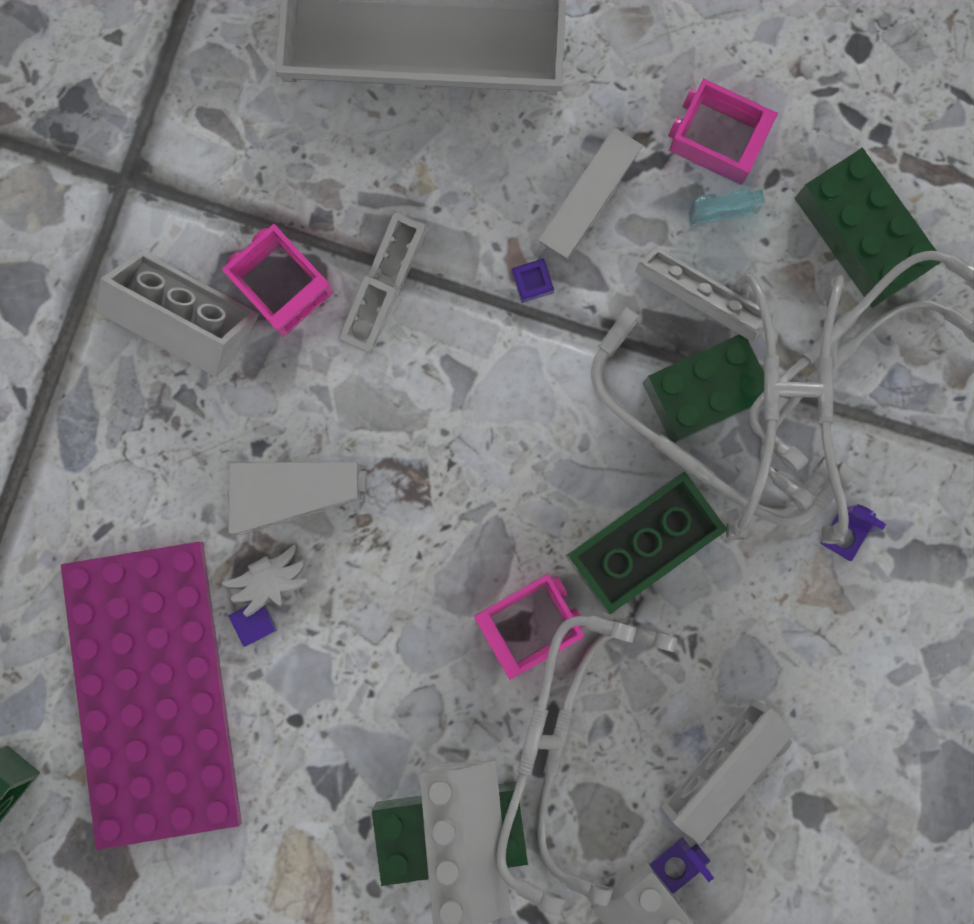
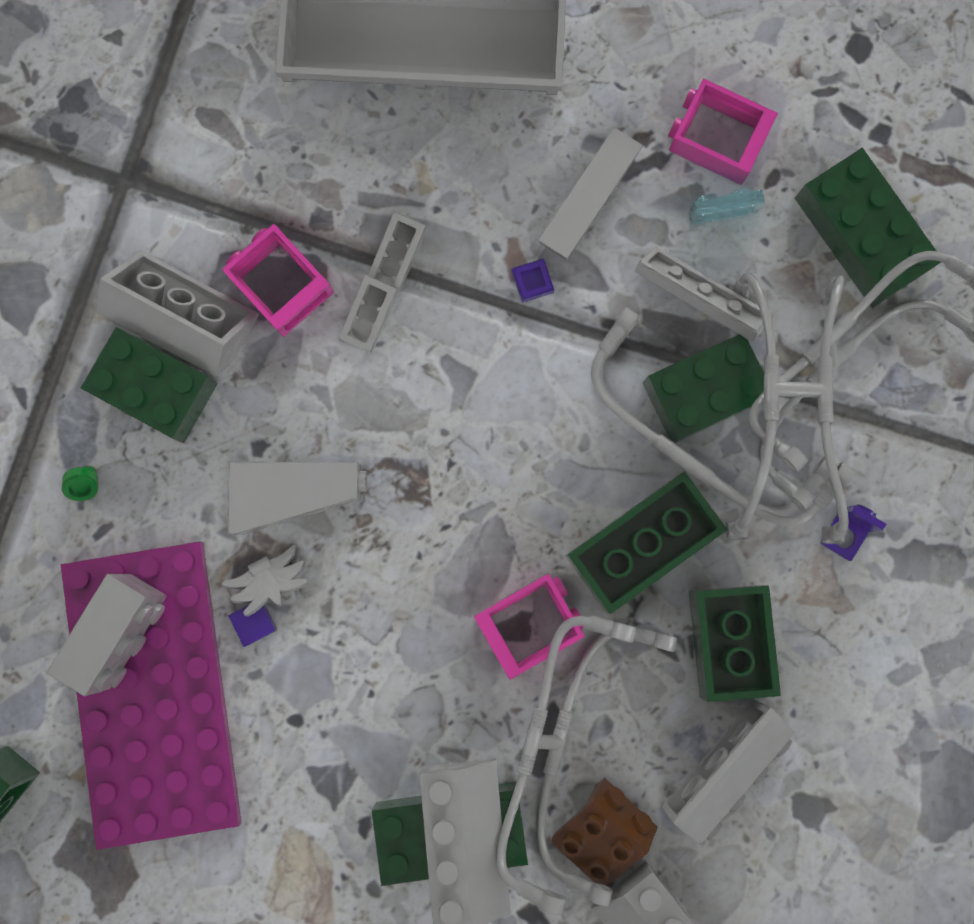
dark purple bracket [650,837,714,894] -> none
none -> light grey brick [46,574,167,697]
none -> green tile [61,466,98,501]
none -> dark green brick [80,327,218,443]
none -> reddish brown bracket [552,777,658,886]
none -> dark green brick [689,585,781,702]

